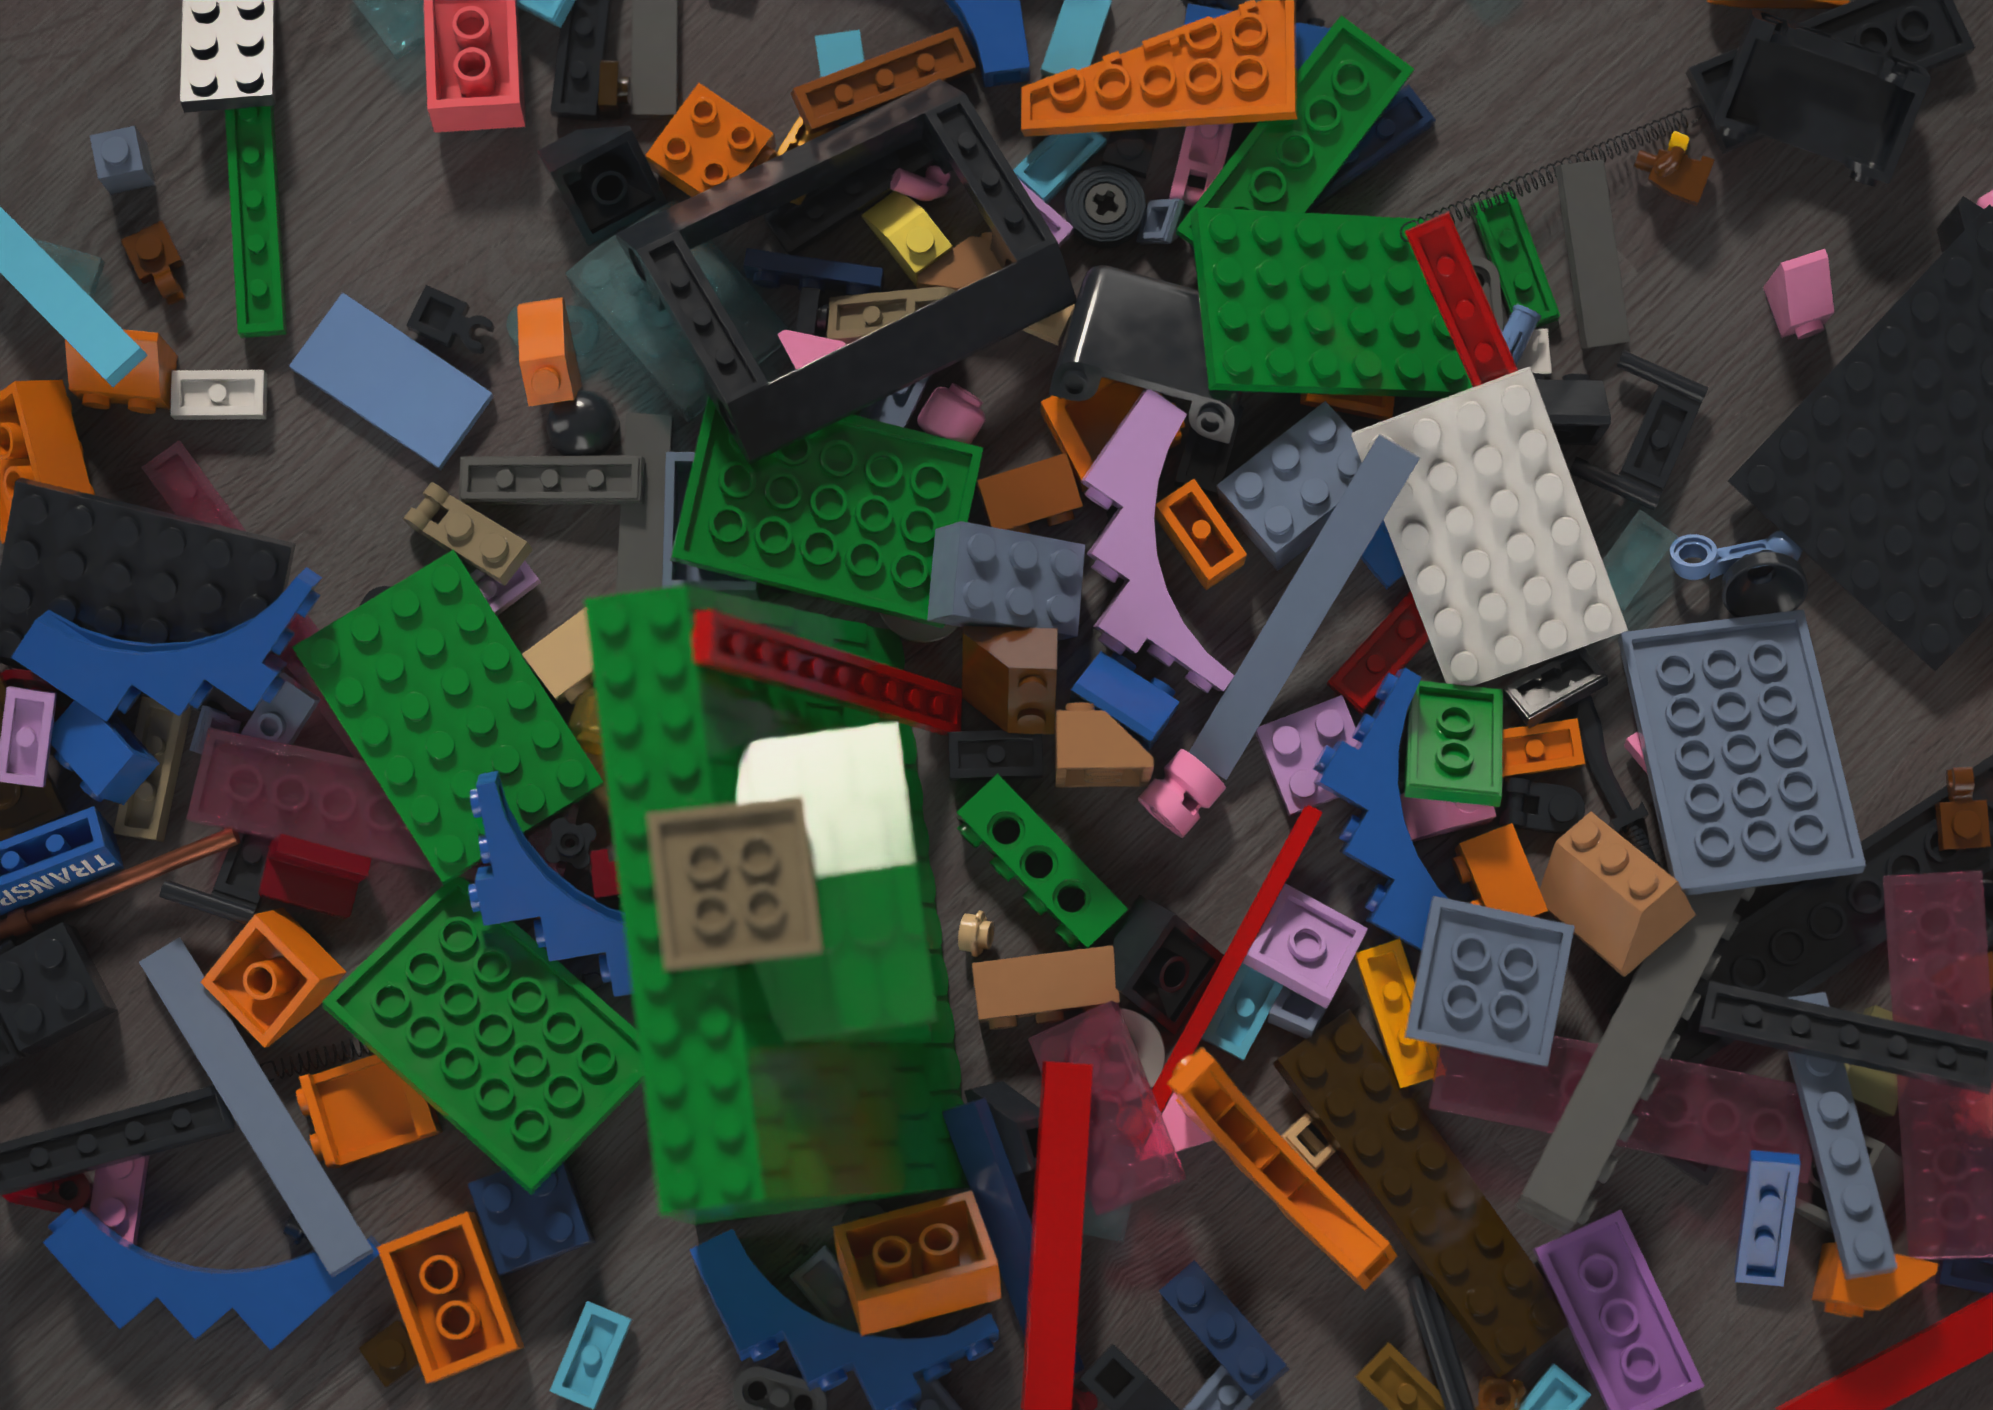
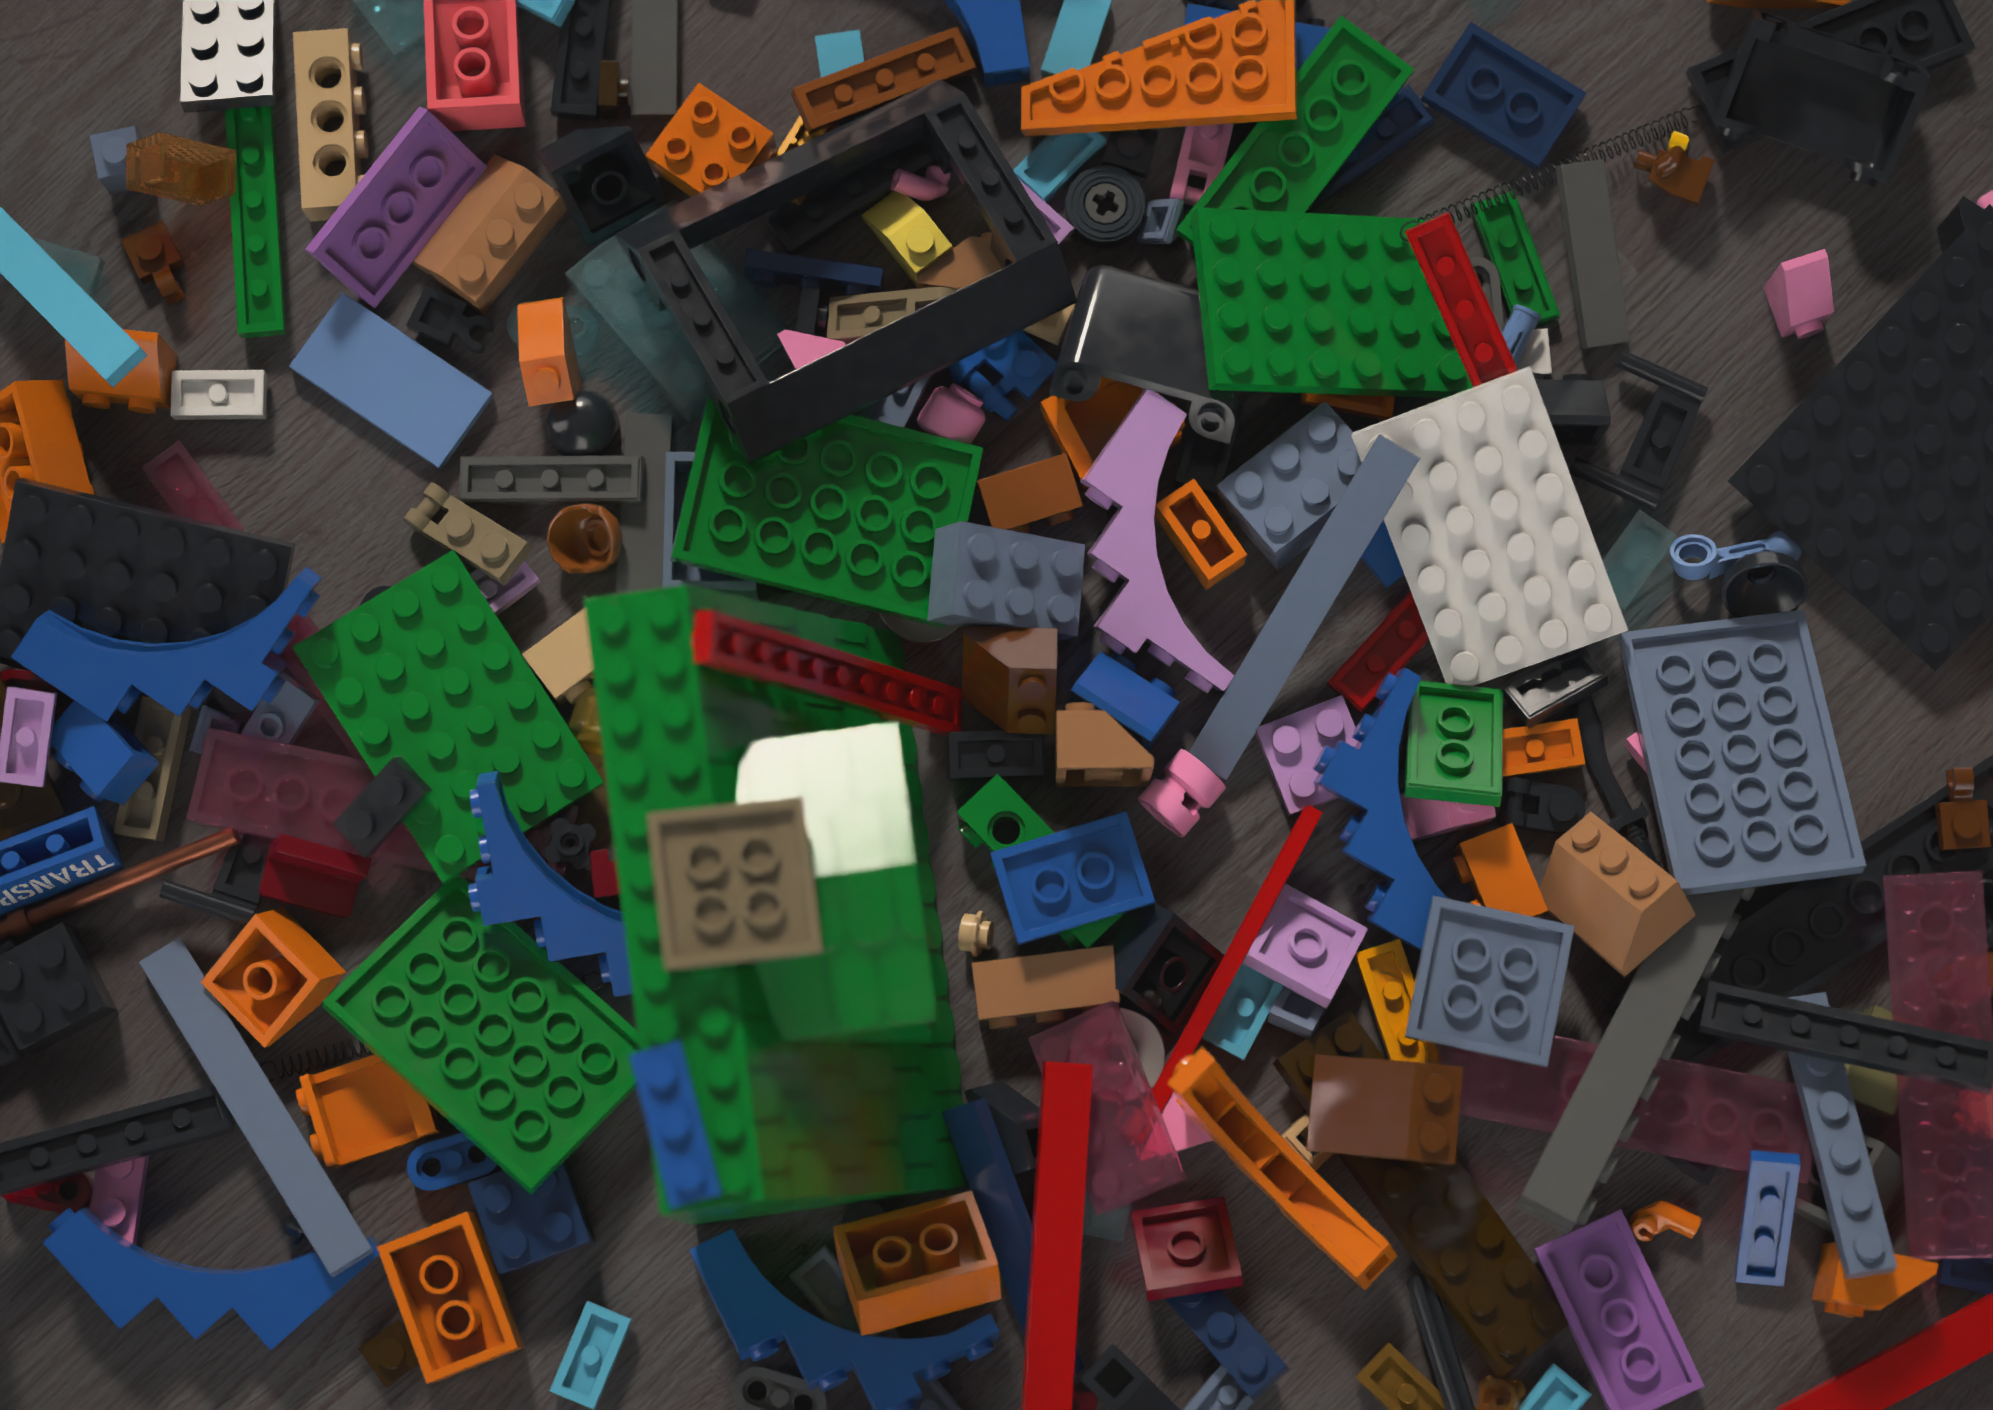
none -> clear orange panel [126,132,235,206]
none -> tan brick [293,28,369,221]
none -> medium lavender plate [305,106,487,309]
none -> black plate [332,756,432,858]
none -> blue plate [407,1133,499,1191]
none -> medium nougat slope [411,154,567,315]
none -> dark orange hair [546,504,623,574]
none -> blue plate [629,1040,723,1209]
none -> blue plate [946,331,1057,422]
none -> blue plate [990,811,1155,945]
none -> dark red plate [1131,1196,1243,1301]
none -> reddish brown slope [1306,1055,1463,1165]
none -> dark blue plate [1421,21,1586,170]
none -> orange arm [1629,1200,1701,1242]

